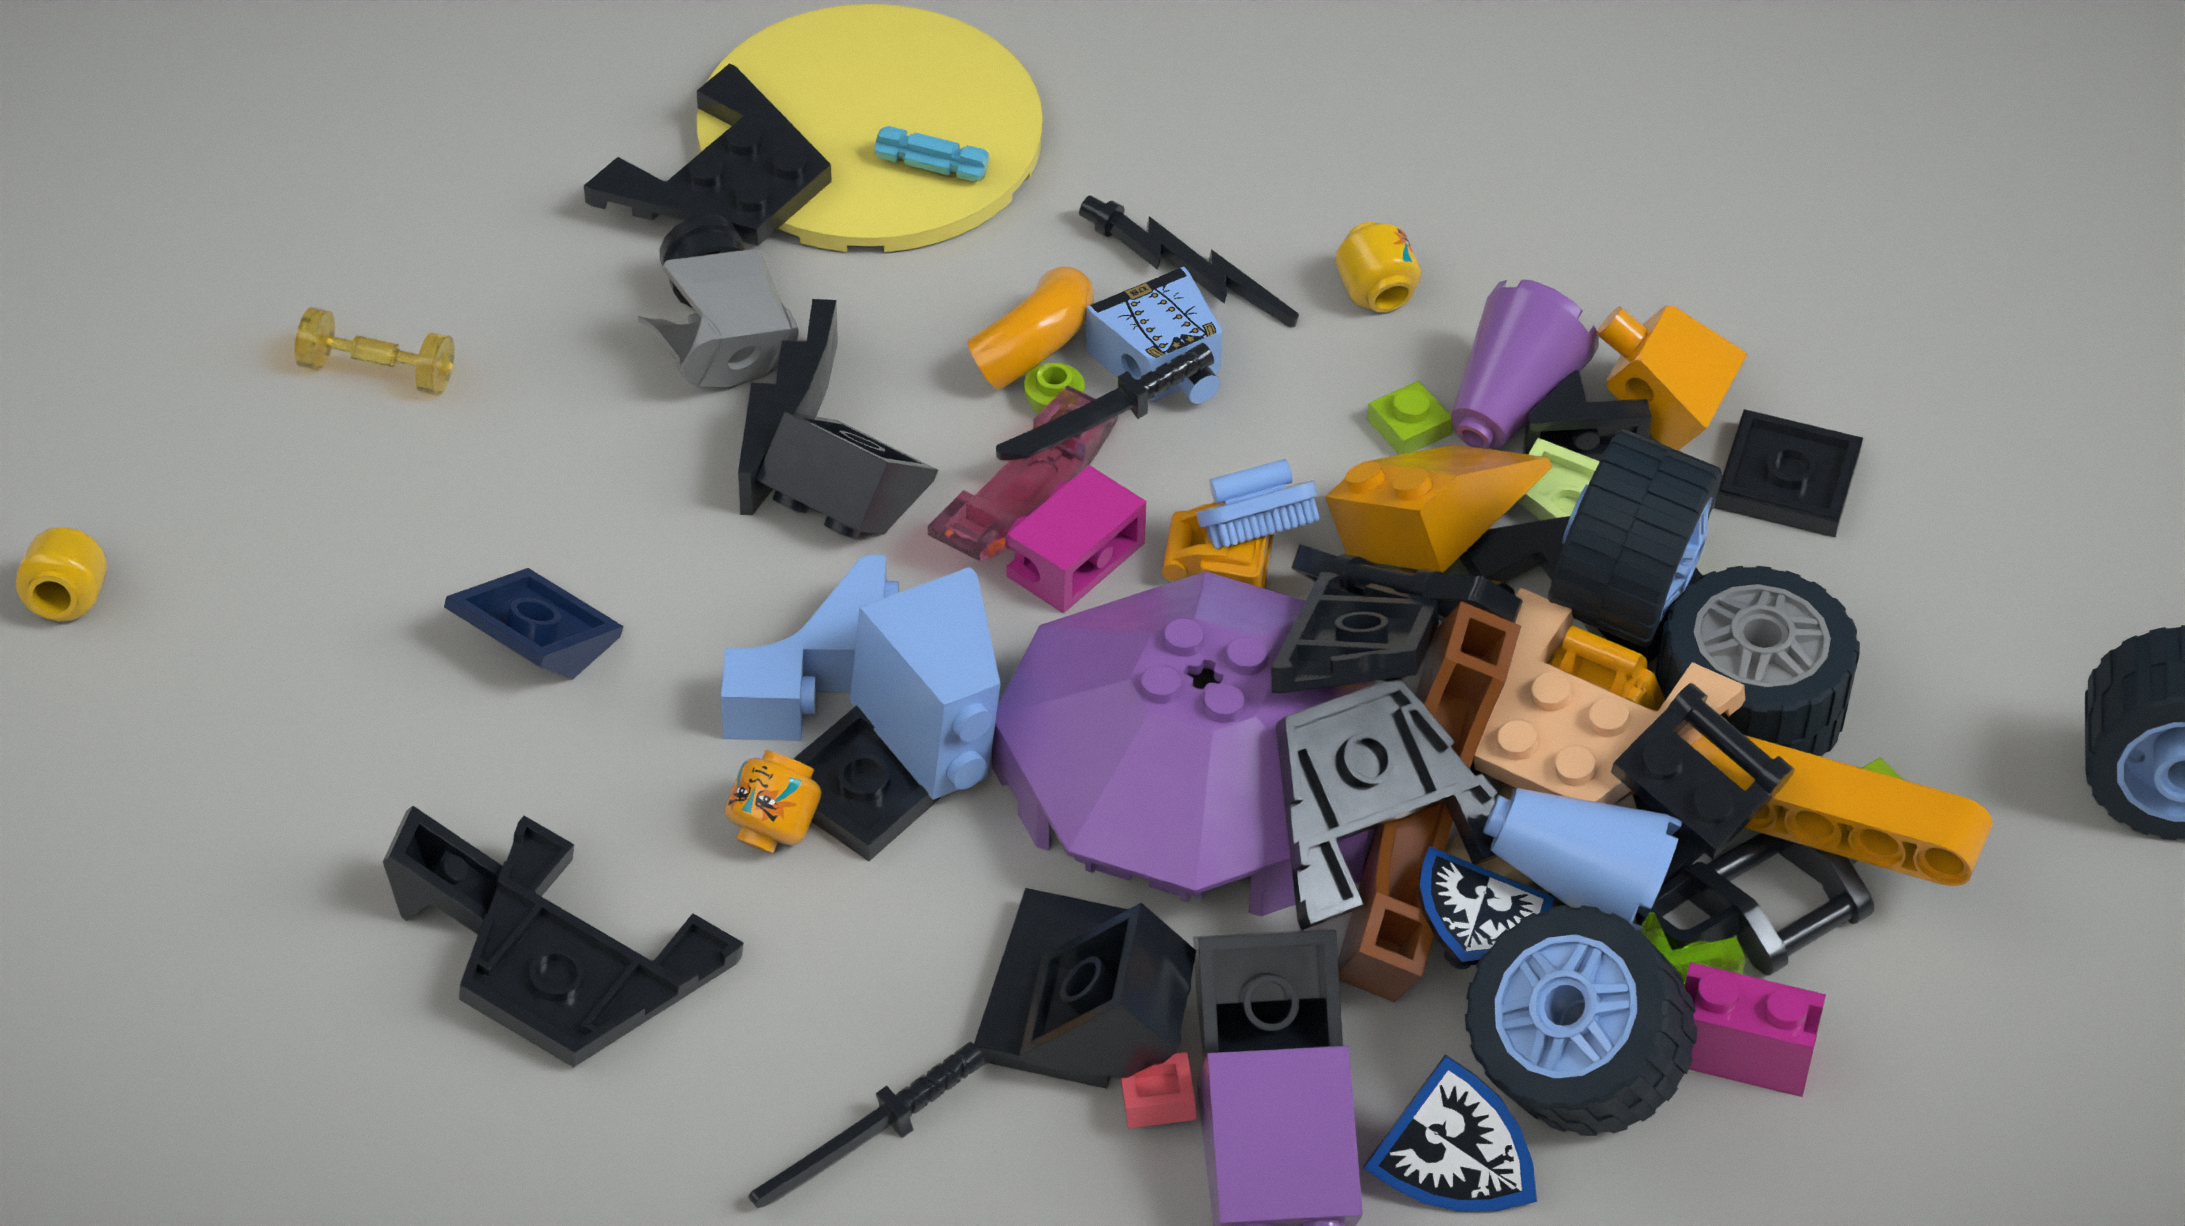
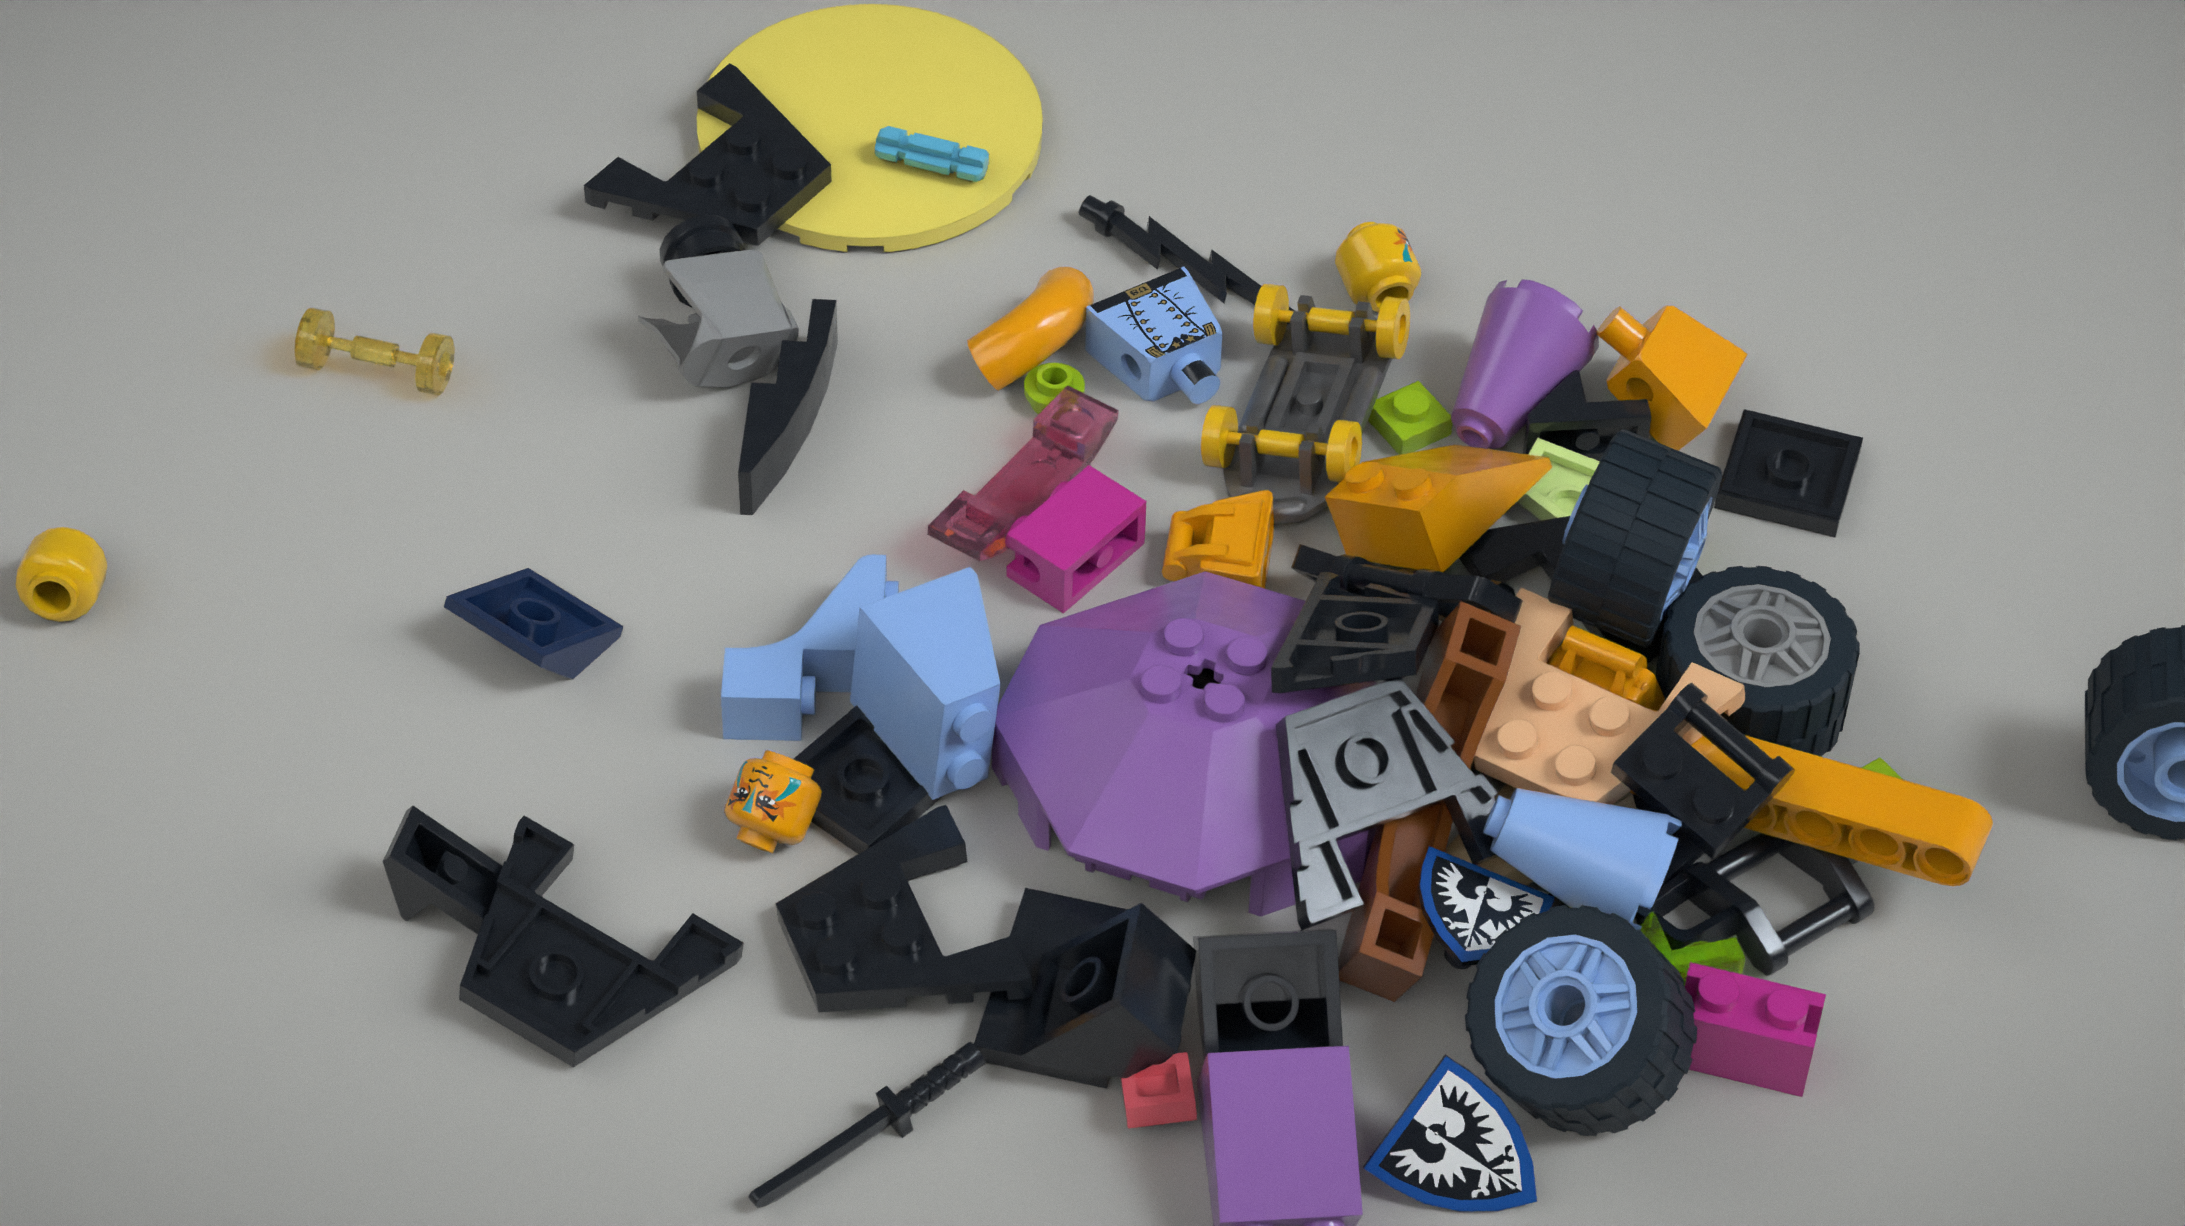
black slope [756,411,939,539] -> none
black sword [996,343,1214,461] -> none
light blue piece [1196,459,1320,549] -> none
none -> black wing [776,805,1033,1013]
none -> flat silver piece [1201,284,1410,524]

